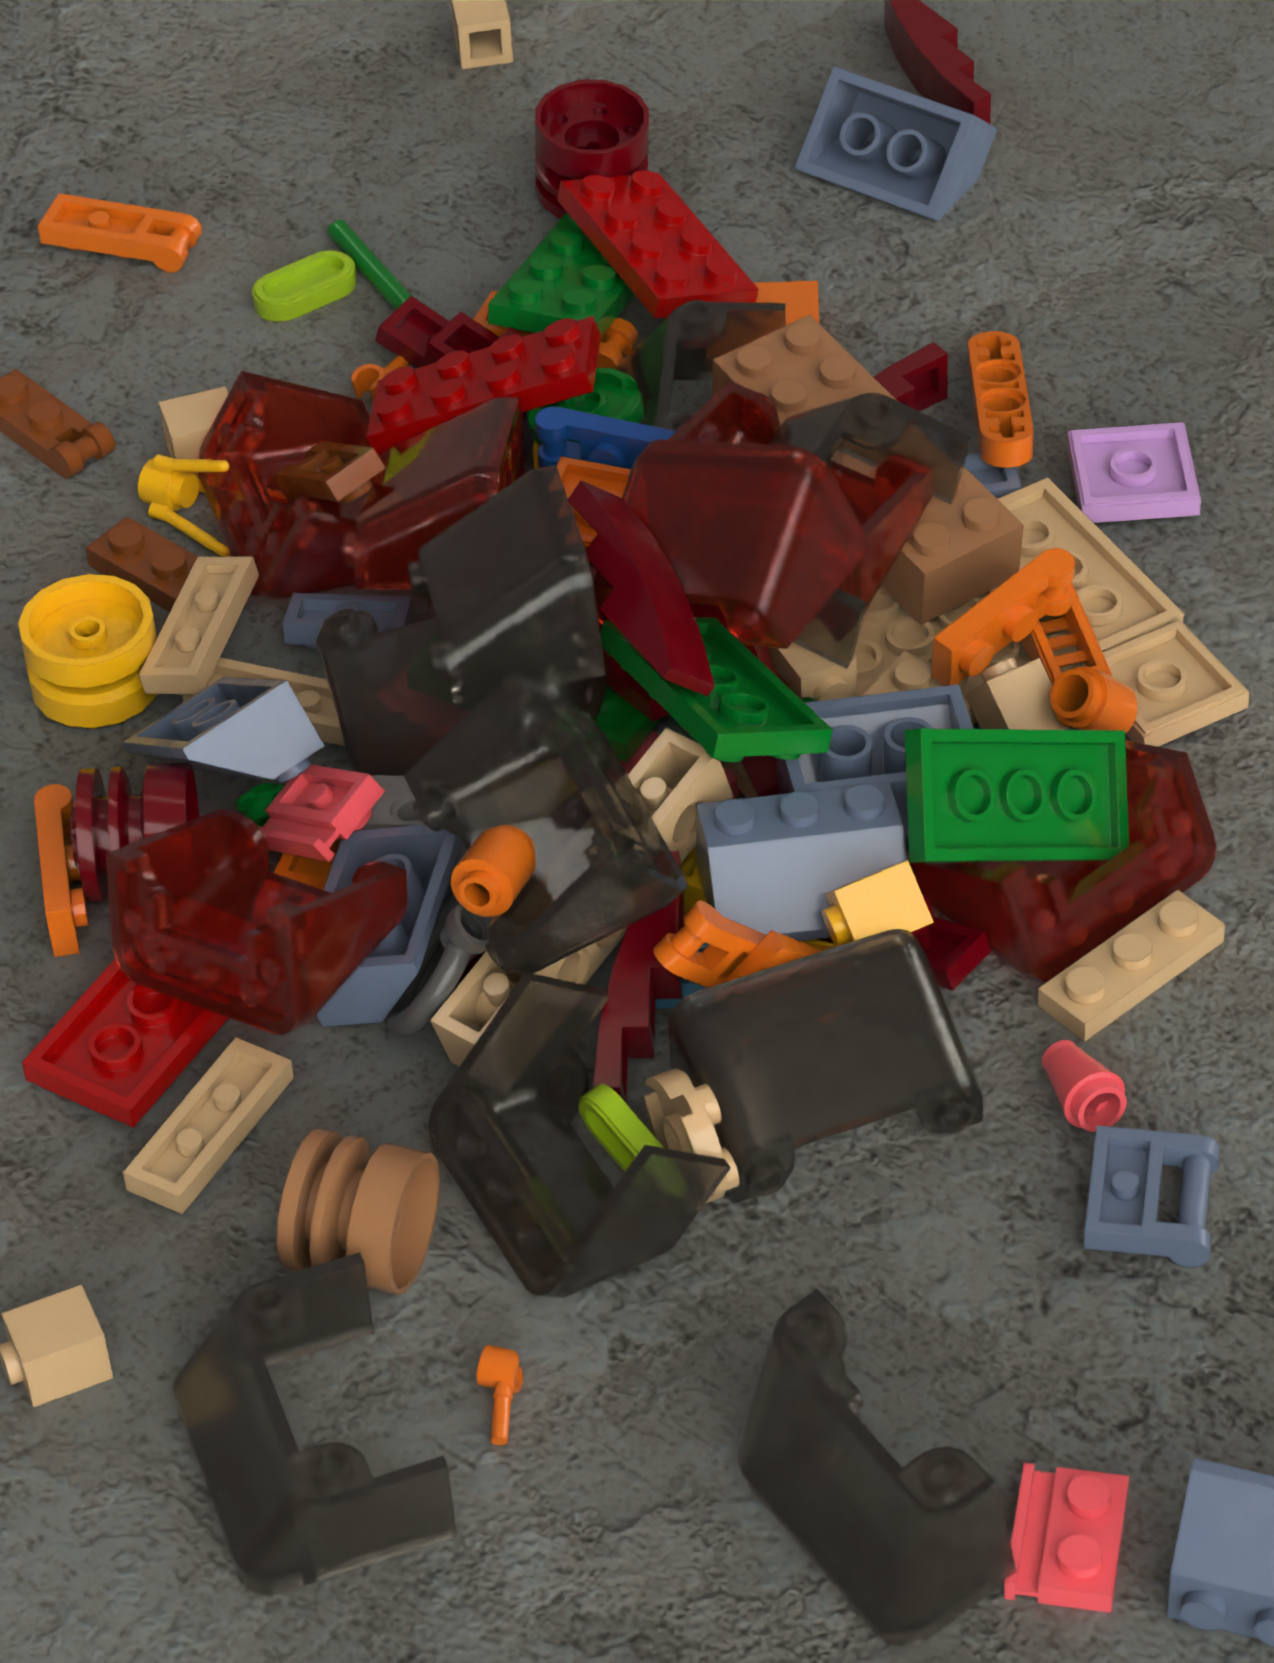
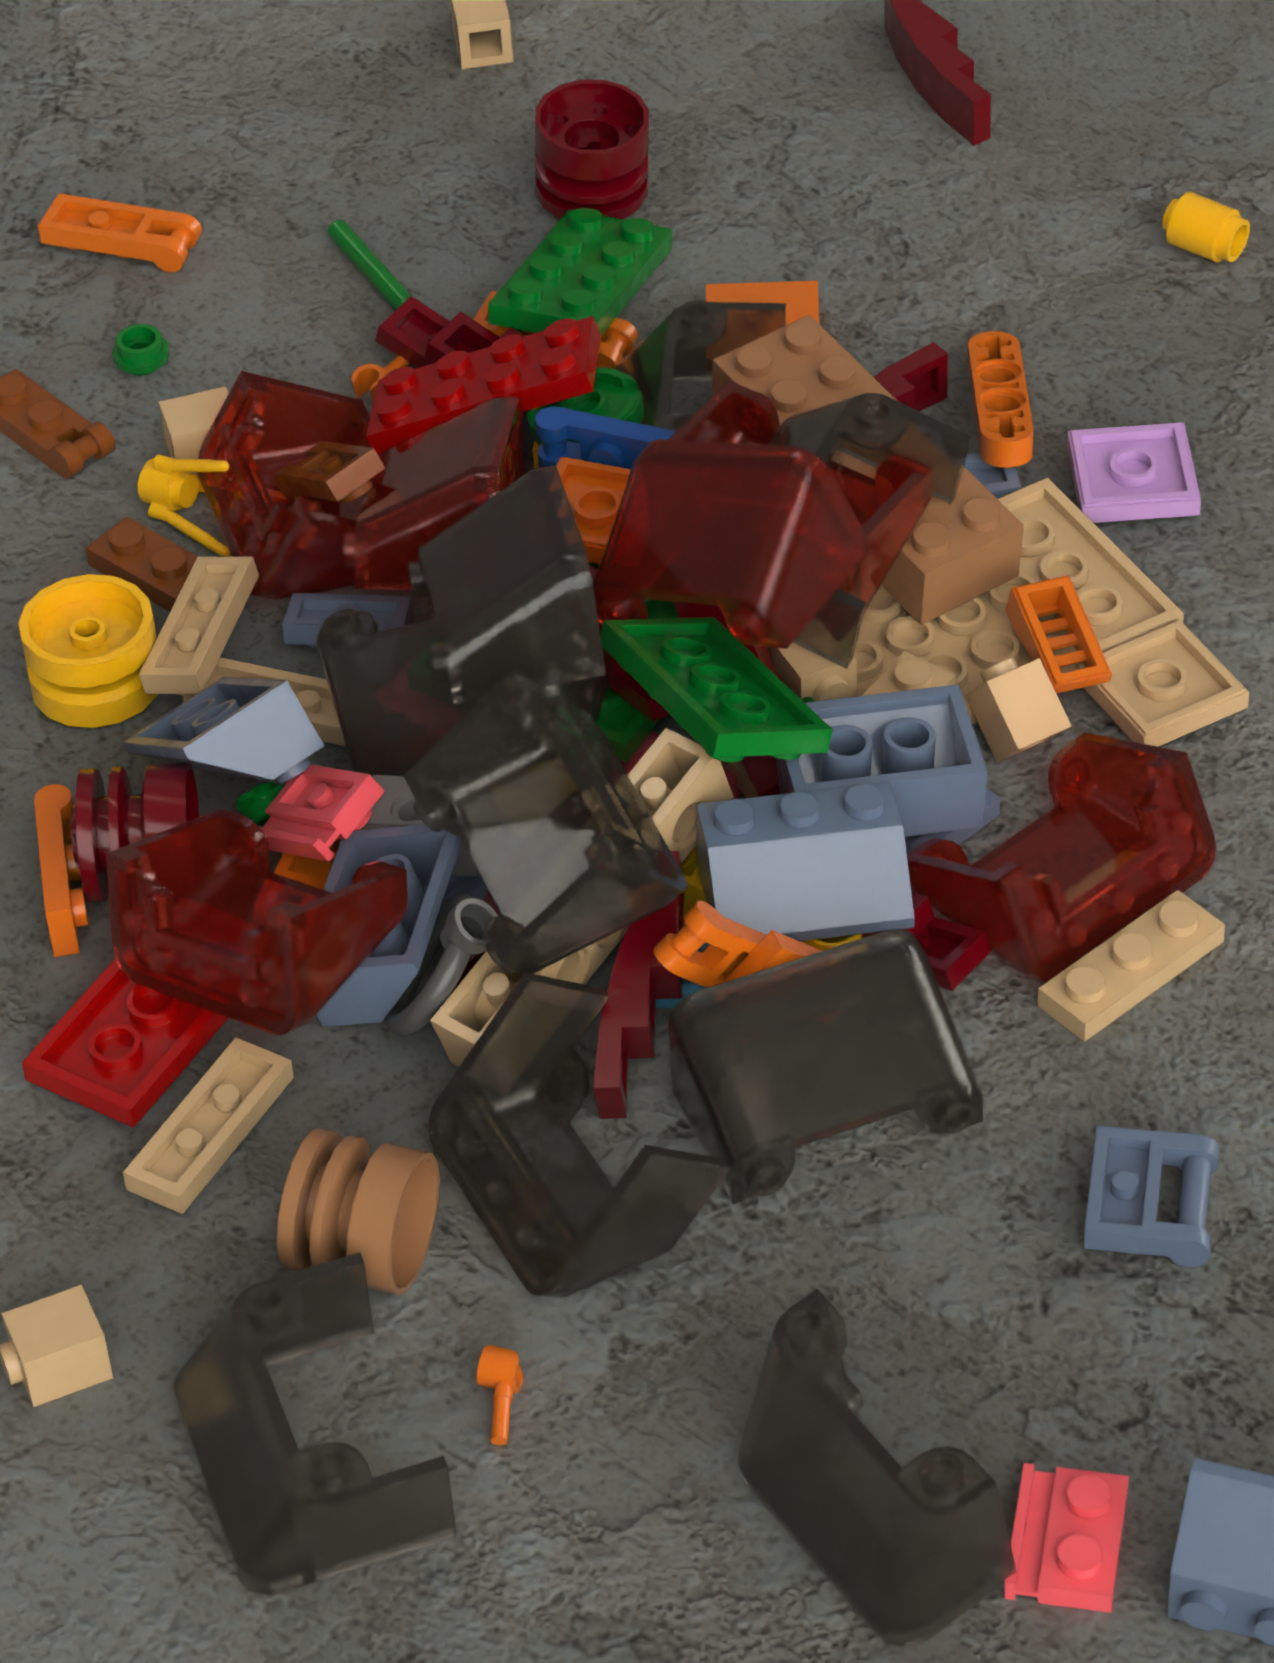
lime tile [252,250,357,322] -> none
orange brick [451,825,536,917] -> none
red plate [557,171,759,319] -> none
dark red slope [567,480,715,697] -> none
lime tile [578,1083,684,1204] -> none
tan plate [644,1068,739,1207] -> none
sand blue slope [794,66,997,221] -> none
yellow brick [822,861,934,955] -> none
green plate [905,728,1130,863] -> none
orange plate [931,548,1075,686] -> none
coral cone [1041,1040,1127,1132] -> none
orange brick [1050,666,1138,734] -> none
none -> green plate [112,324,169,375]
none -> yellow brick [1162,192,1250,263]

